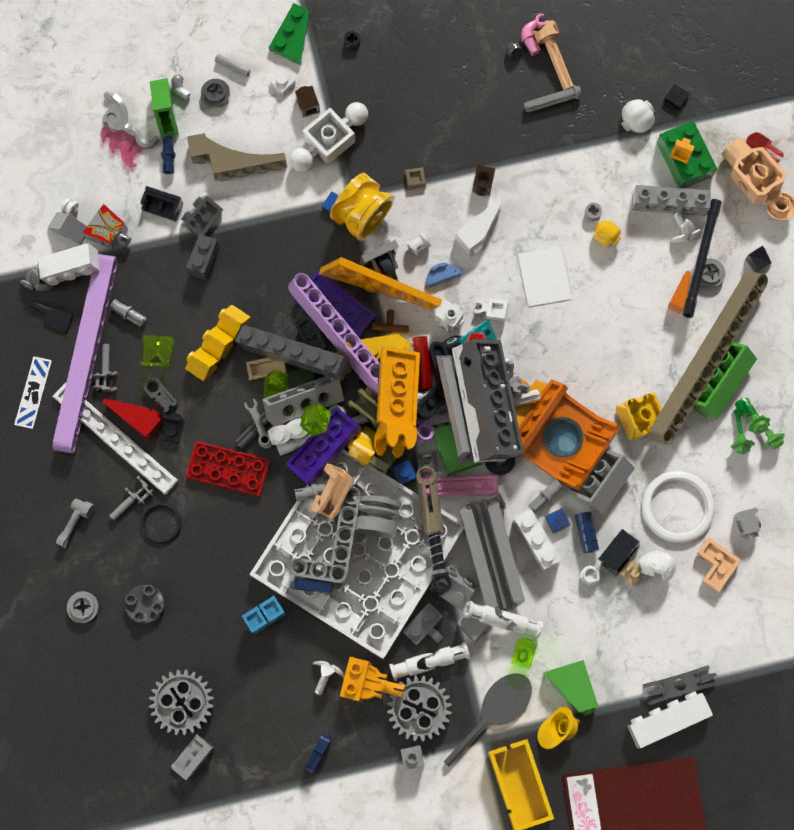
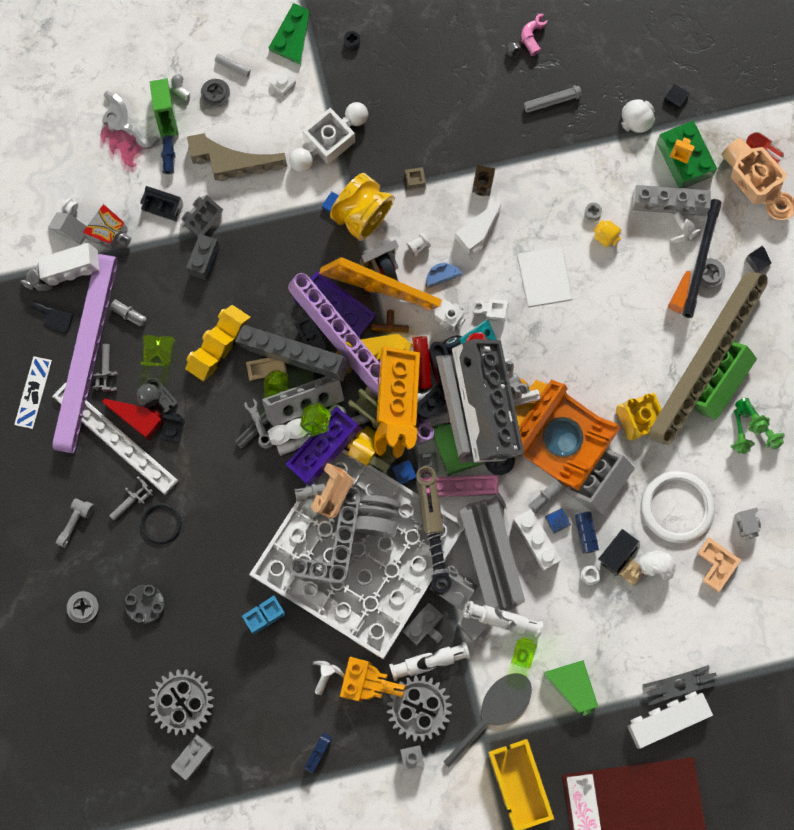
red tile [185,441,271,497] -> none
dark blue piece [293,578,334,595] -> none
dark brown brick [295,86,320,118] -> none
light nougat piece [532,20,573,90] -> none
yellow piece [537,707,580,749] -> none
none -> dark grey piece [136,384,161,408]

